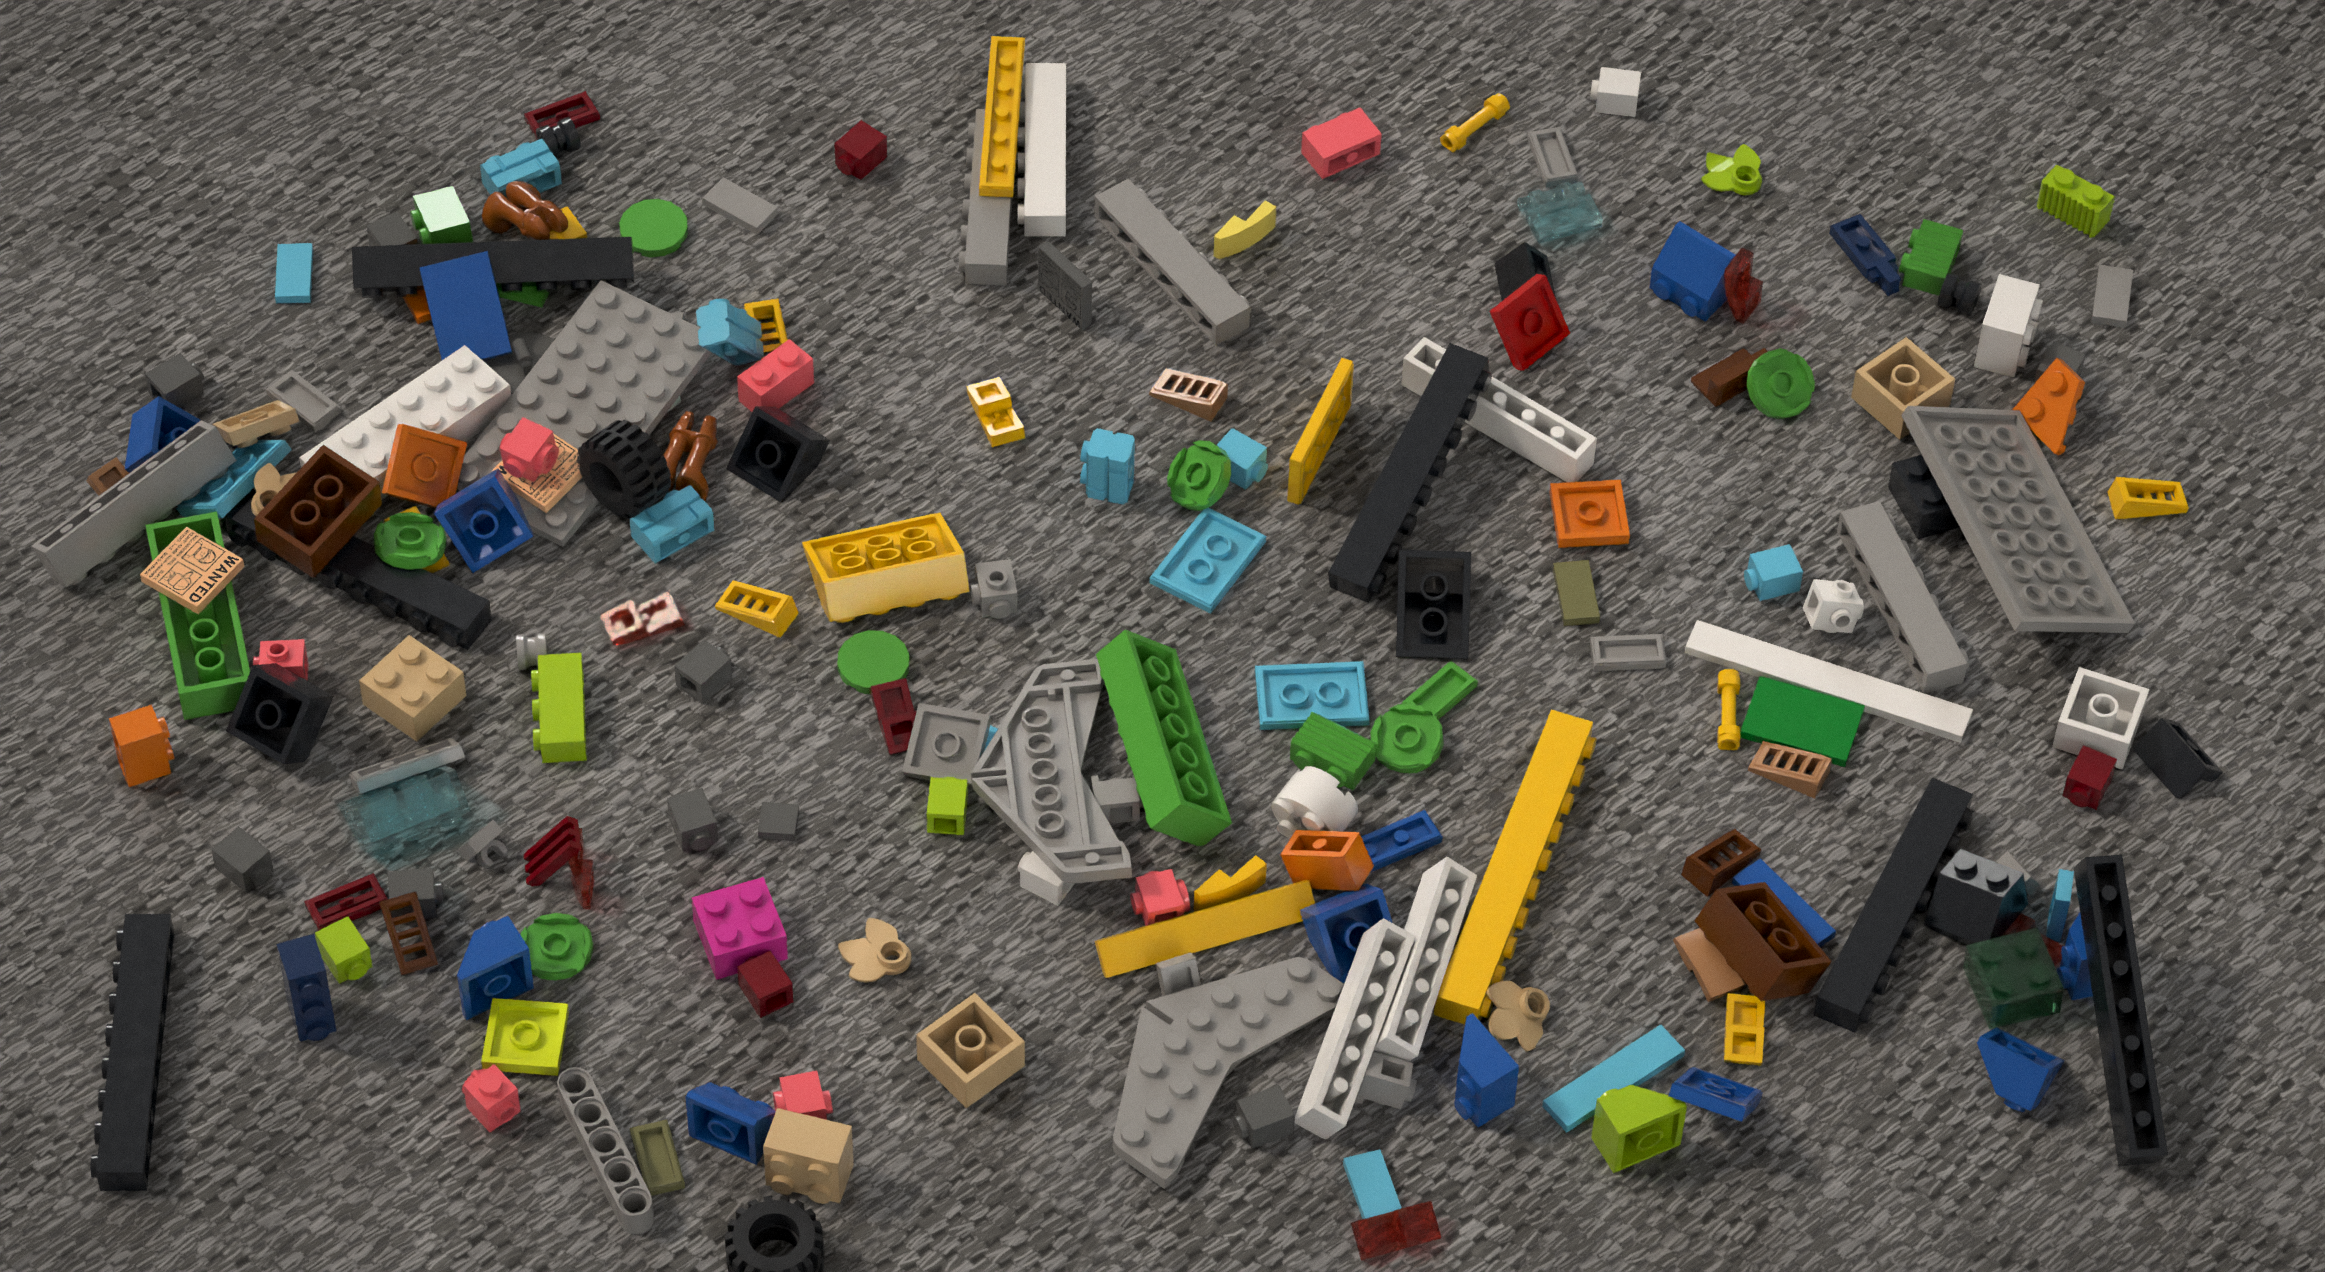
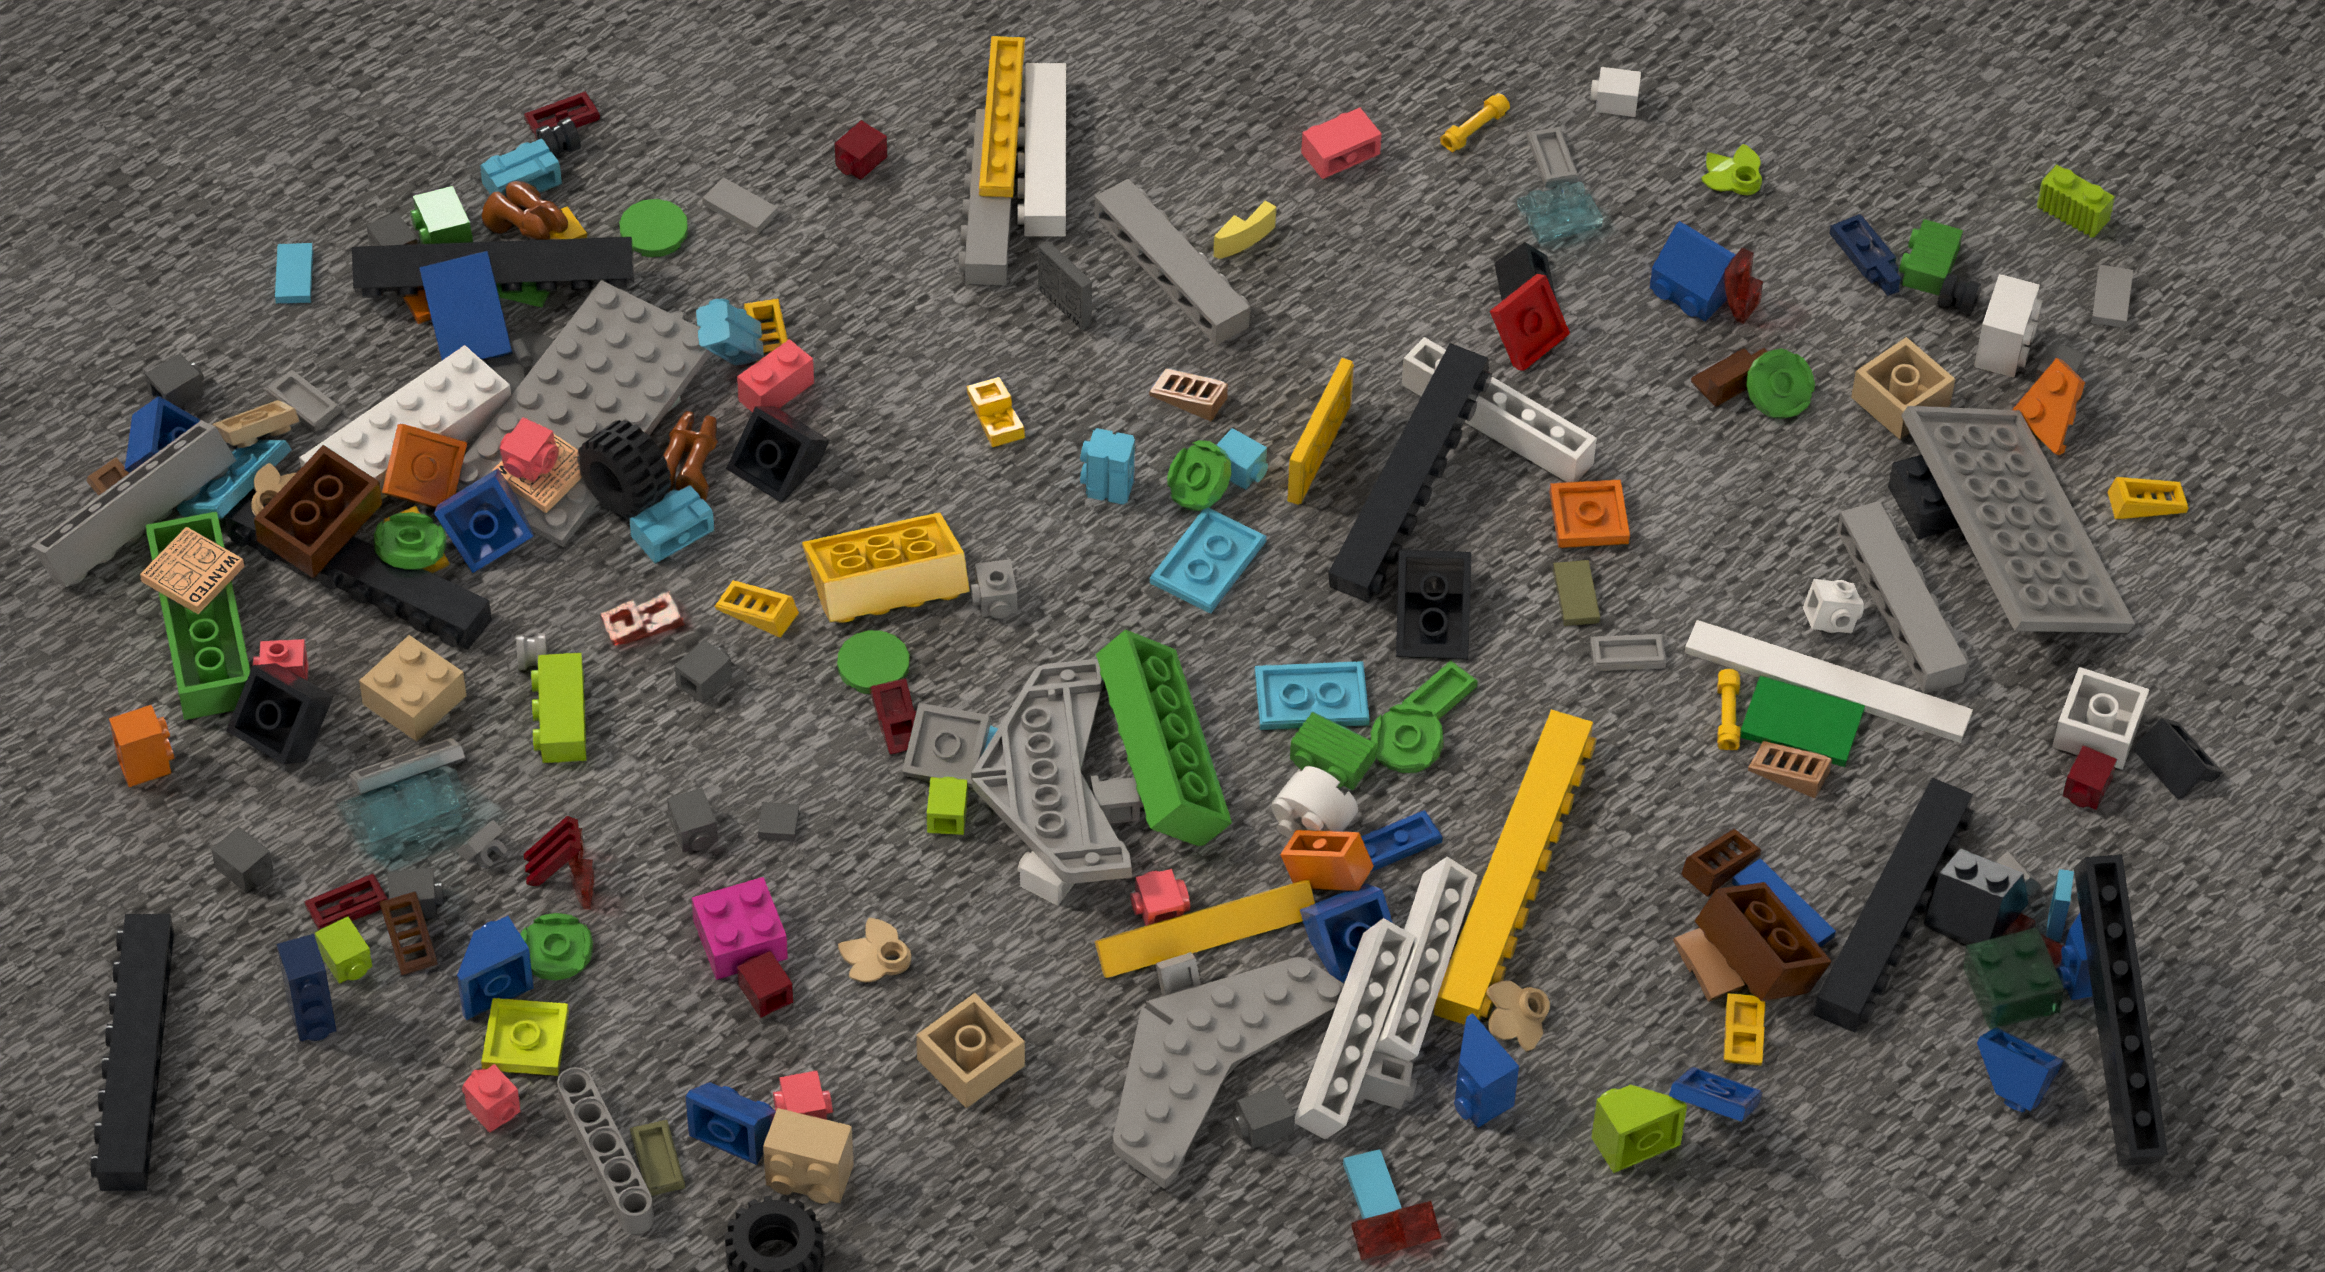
yellow slope [1194,855,1267,912] -> none
medium azure tile [1542,1025,1685,1133] -> none
medium azure brick [1744,544,1803,601] -> none

